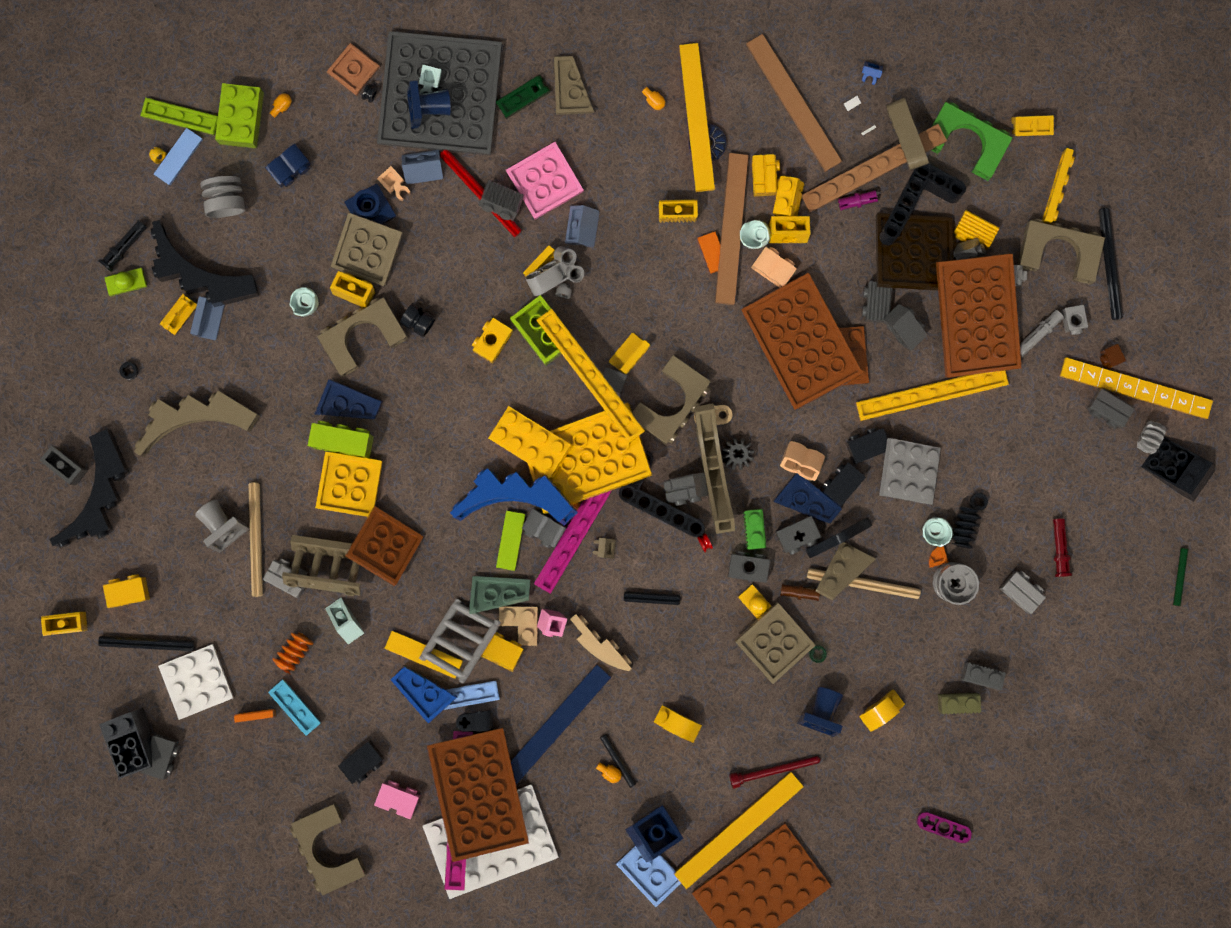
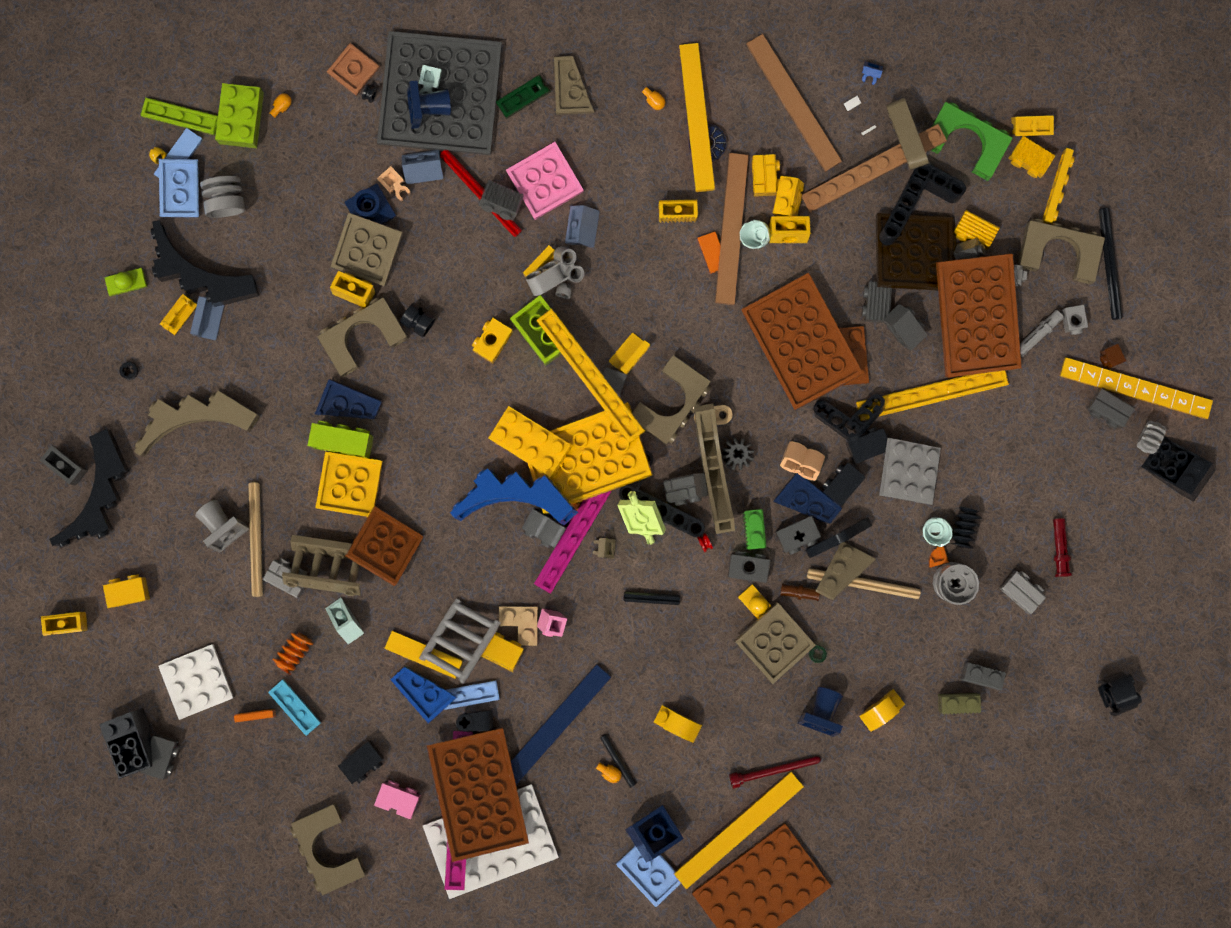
black pin [98,220,147,272] -> none
black axle [98,636,195,651] -> none
dark blue brick [265,144,311,187] -> none
light aqua hair [289,287,319,317] -> none
sand green wing [469,576,530,614] -> none
lime tile [496,511,525,571] -> none
tan slope [570,614,632,671] -> none
light nougat brick [751,247,797,288] -> none
magenta pin [838,190,878,211] -> none
magenta beam [916,812,972,843] -> none
black bush [969,493,988,511] -> none
dark green bar [1173,548,1189,606] -> none
none -> light blue tile [159,159,199,217]
none -> yellowish green plate [618,491,666,545]
none -> black beam [813,394,885,441]
none -> yellow brick [1008,136,1055,178]
none -> black brick [1098,672,1142,716]

